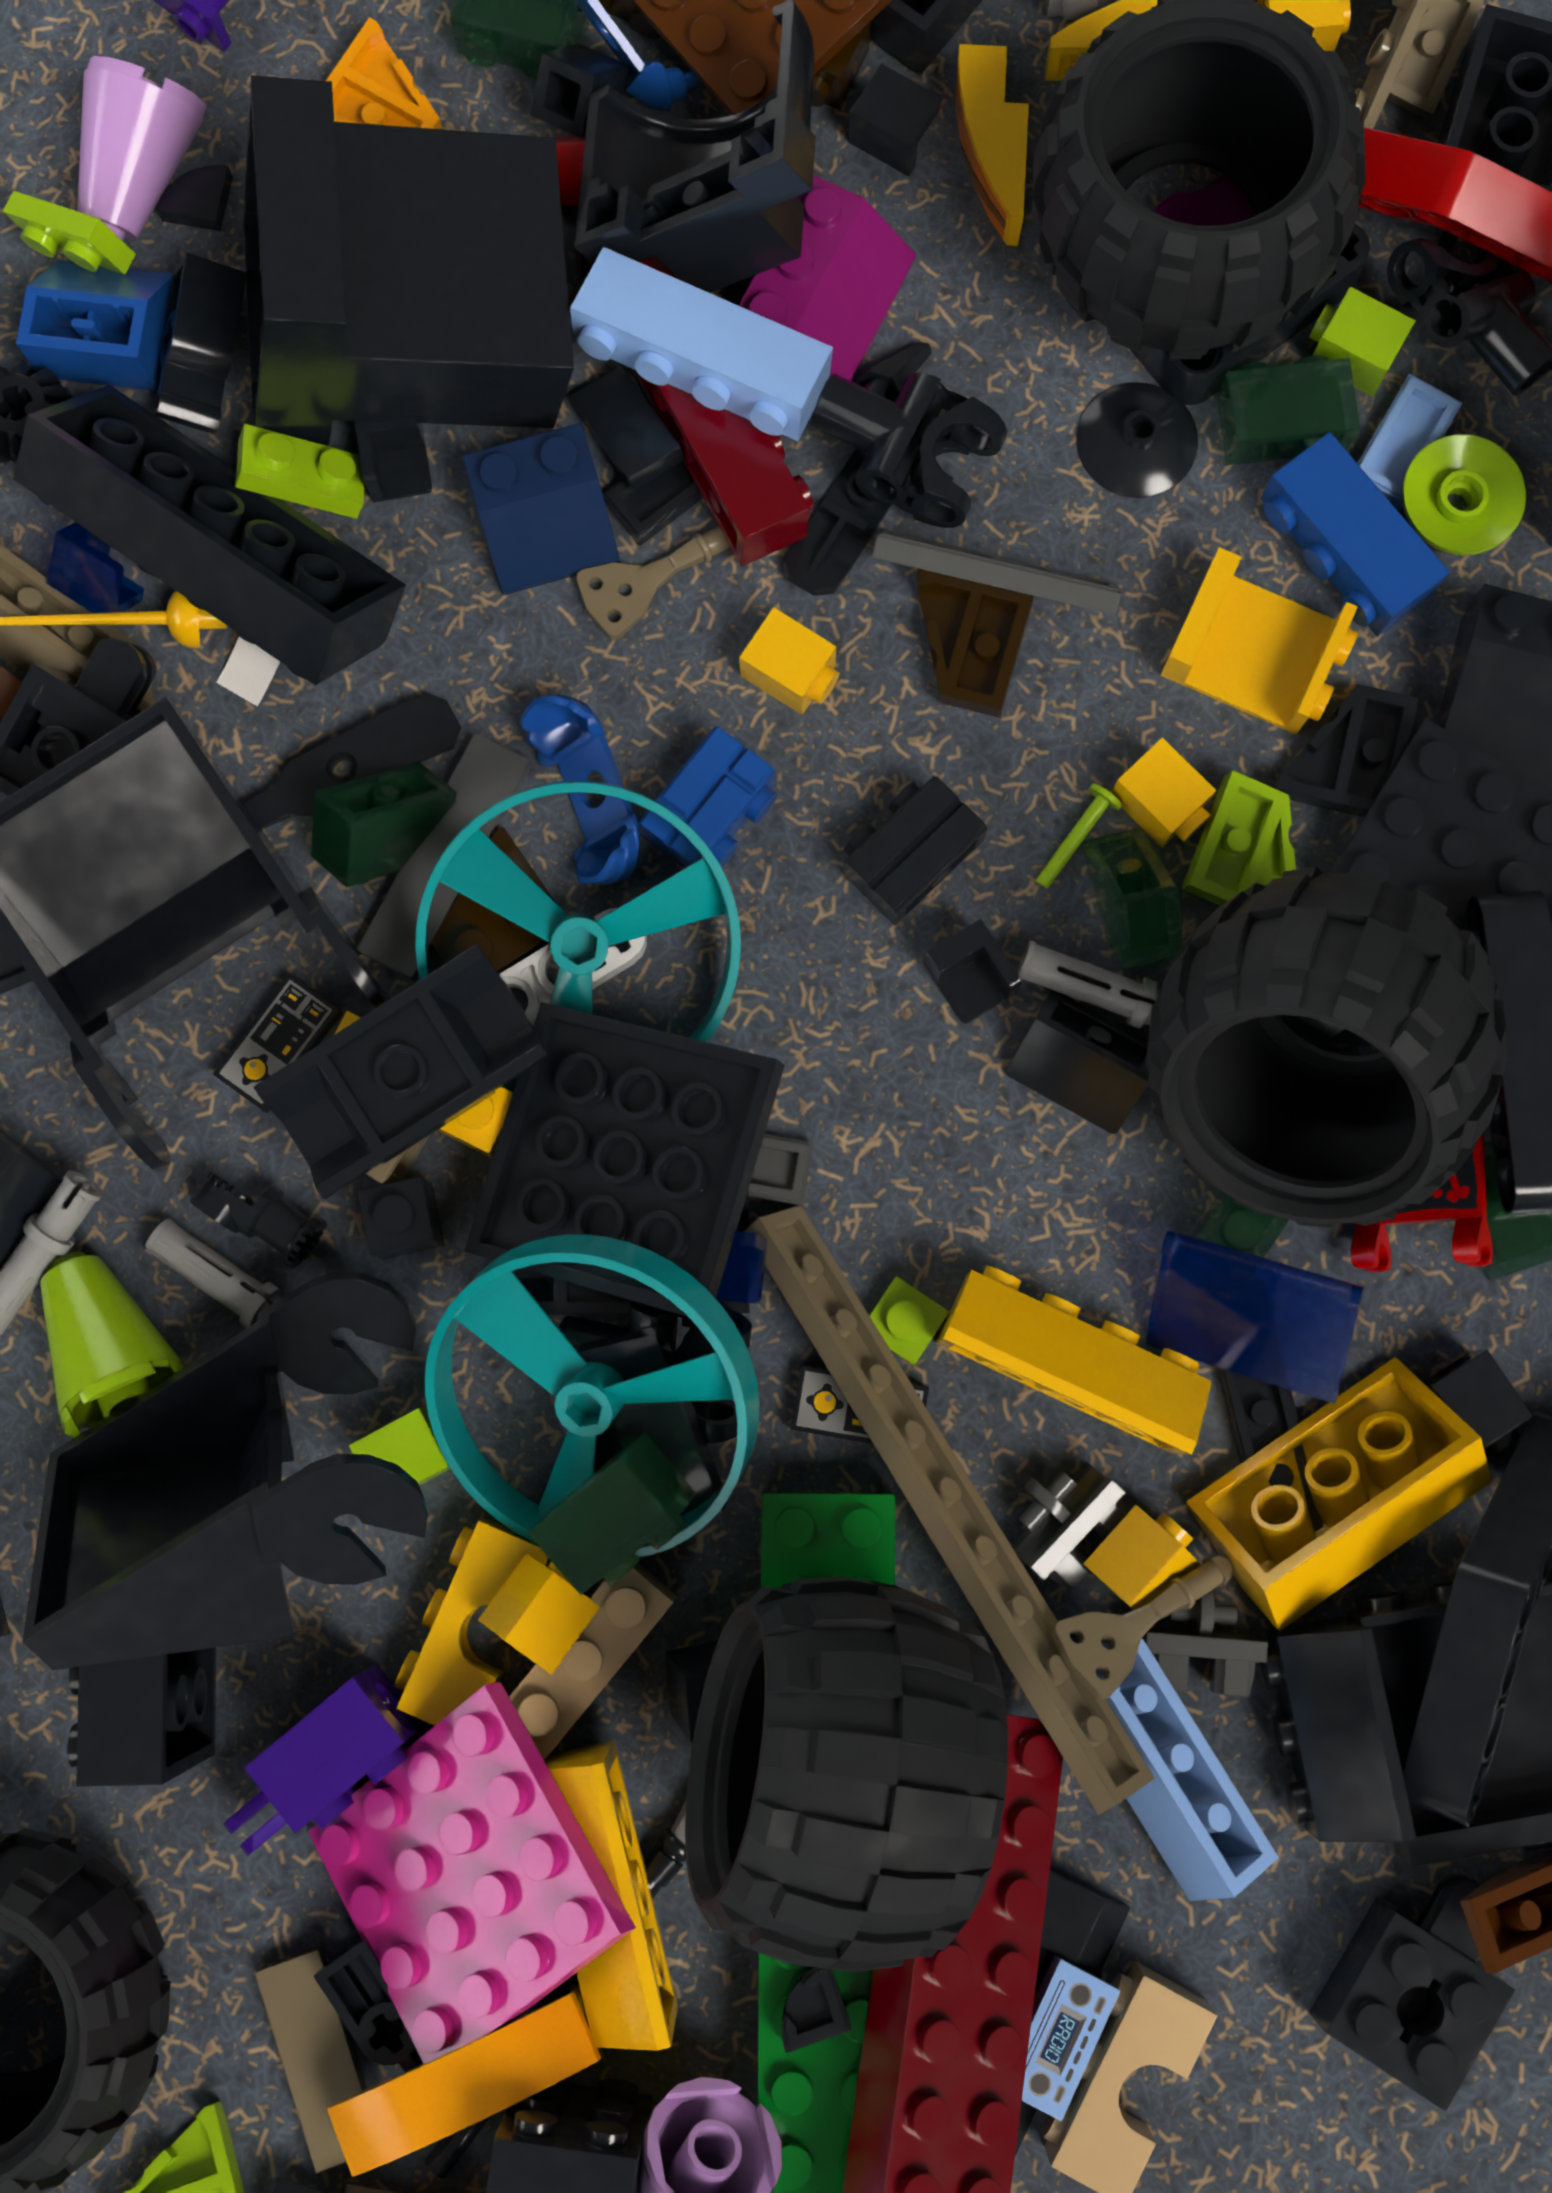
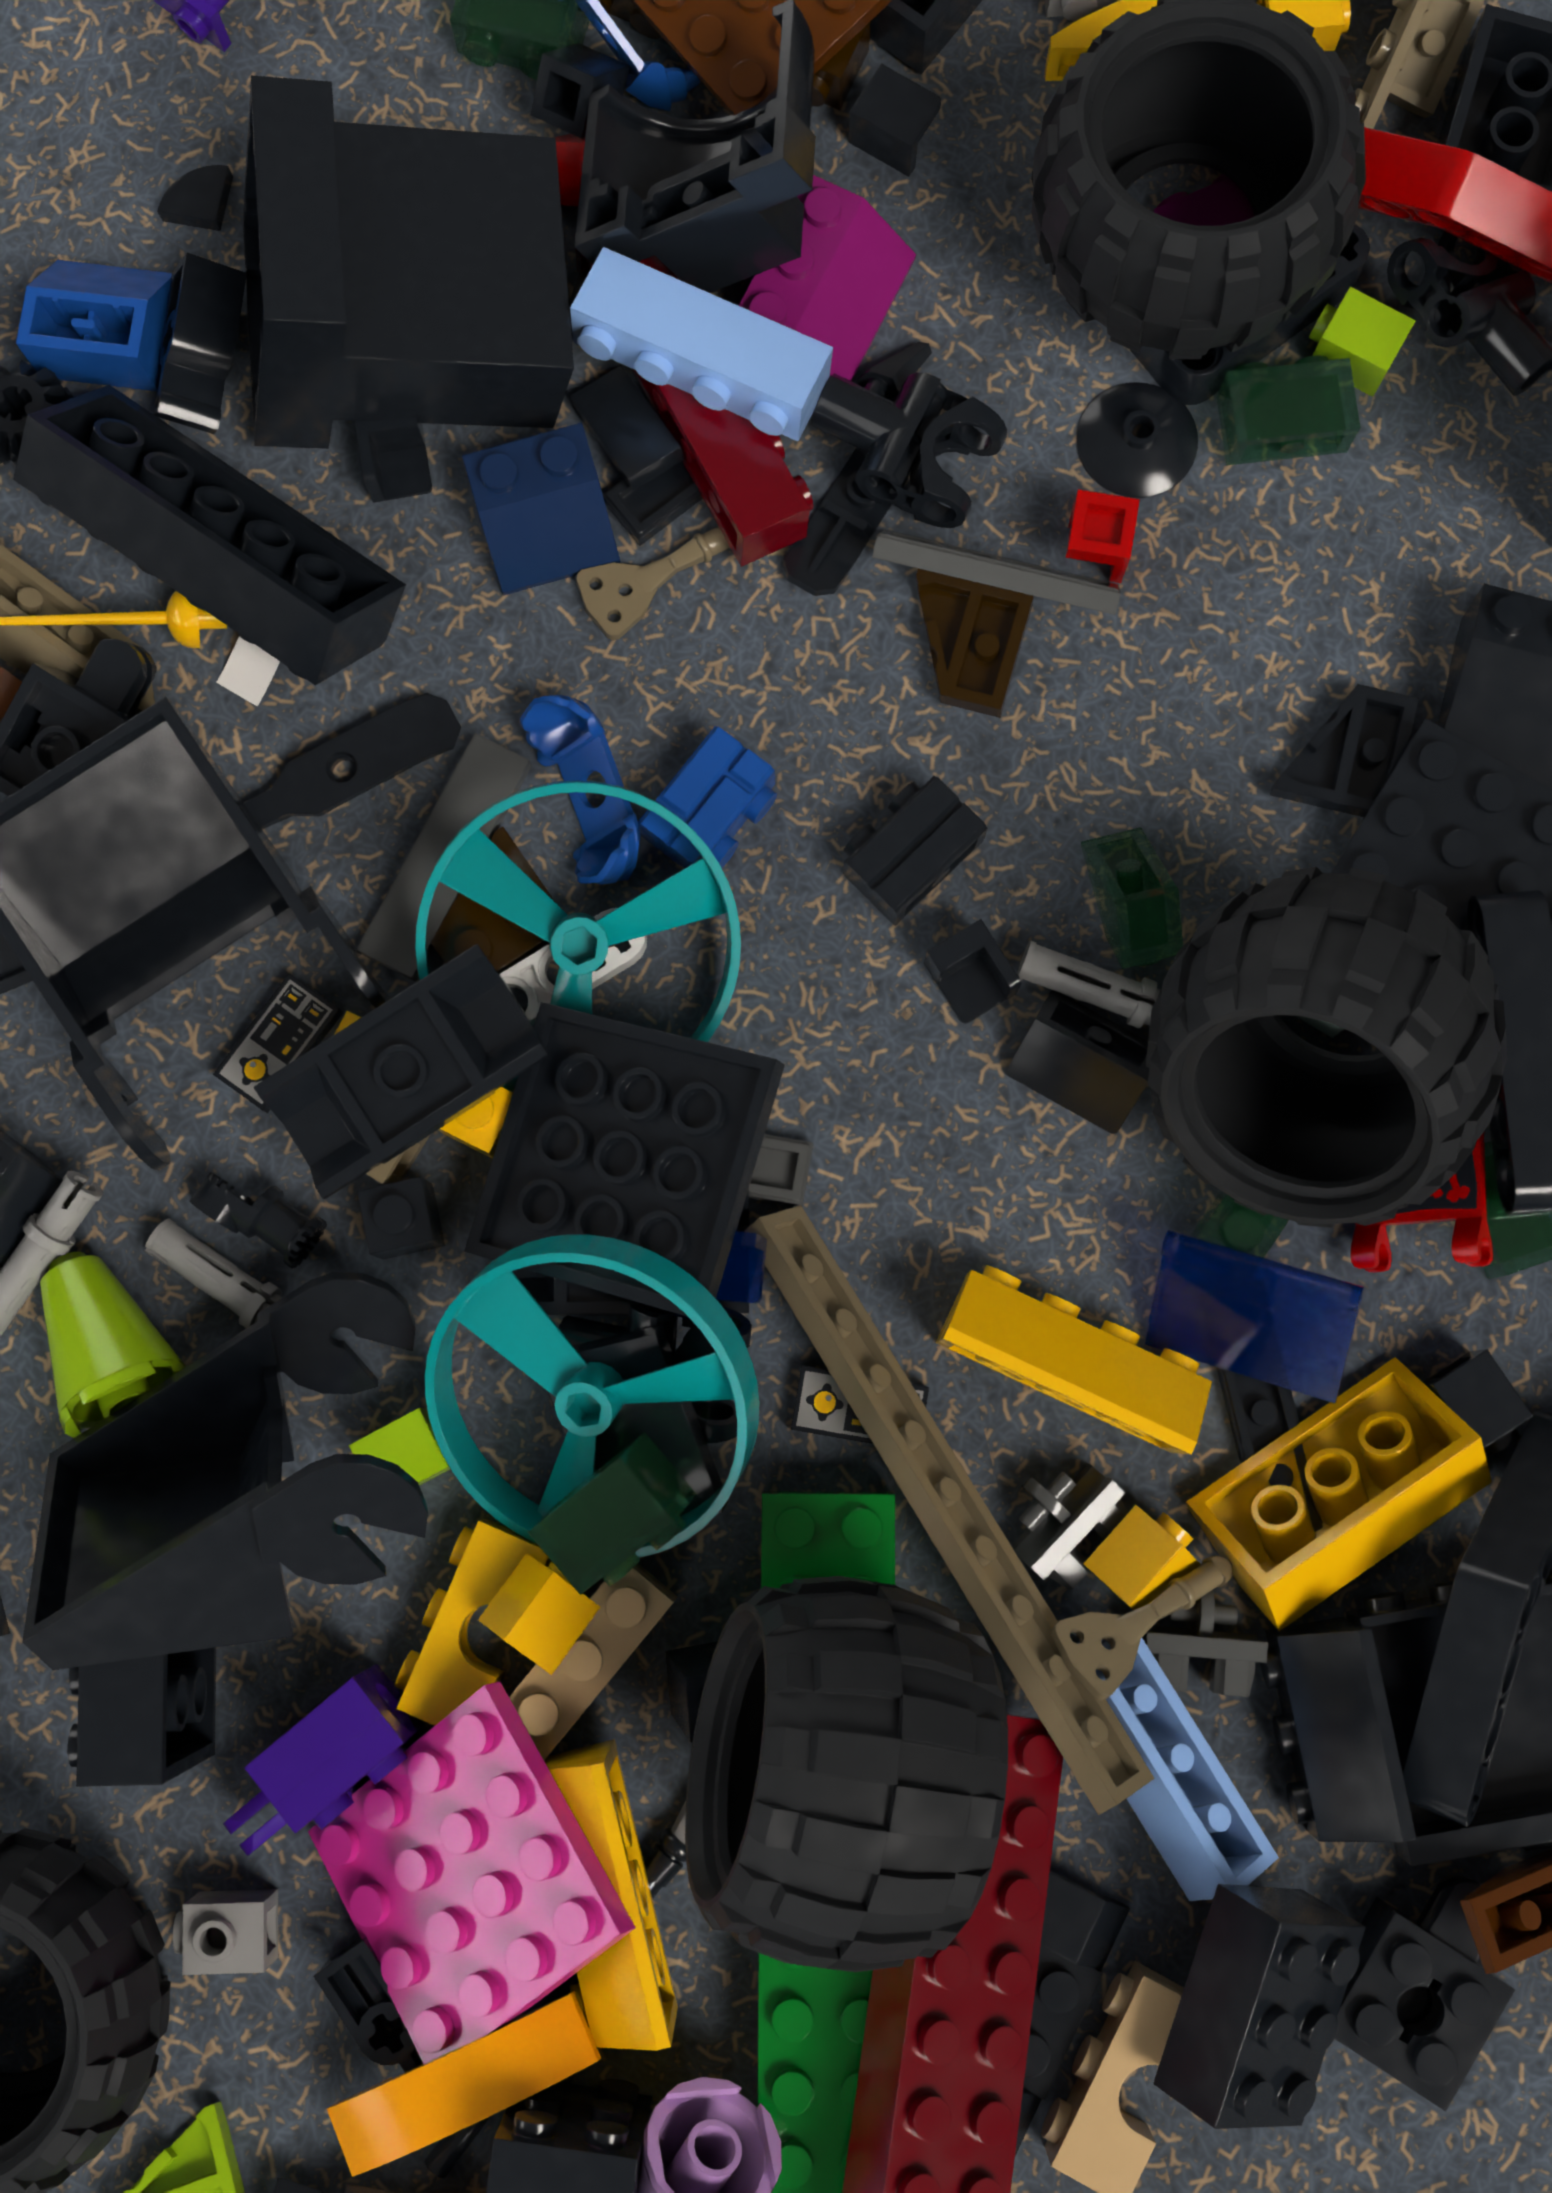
lime plate [2,191,136,275] -> none
clear blue panel [46,522,144,613] -> none
lavender cone [77,56,206,241] -> none
lime plate [235,424,365,519] -> none
dark tan tile [255,1945,367,2173] -> none
clear green slope [311,762,457,887] -> none
light orange wing [326,17,443,130] -> none
yellow brick [739,607,840,715] -> none
black tile [782,1966,852,2053] -> none
lime plate [870,1276,950,1366] -> none
yellow slope [955,44,1029,246] -> none
light blue tile [1022,1955,1120,2122] -> none
lime pin [1035,783,1122,890] -> none
yellow brick [1111,737,1216,848] -> none
yellow panel [1160,547,1359,735] -> none
lime wing [1181,770,1296,906] -> none
blue brick [1261,432,1450,637] -> none
light blue tile [1357,374,1463,510] -> none
lime dish [1401,434,1526,555] -> none
none -> light grey brick [173,1889,278,1975]
none -> red panel [1065,489,1140,583]
none -> black brick [1153,1884,1366,2129]

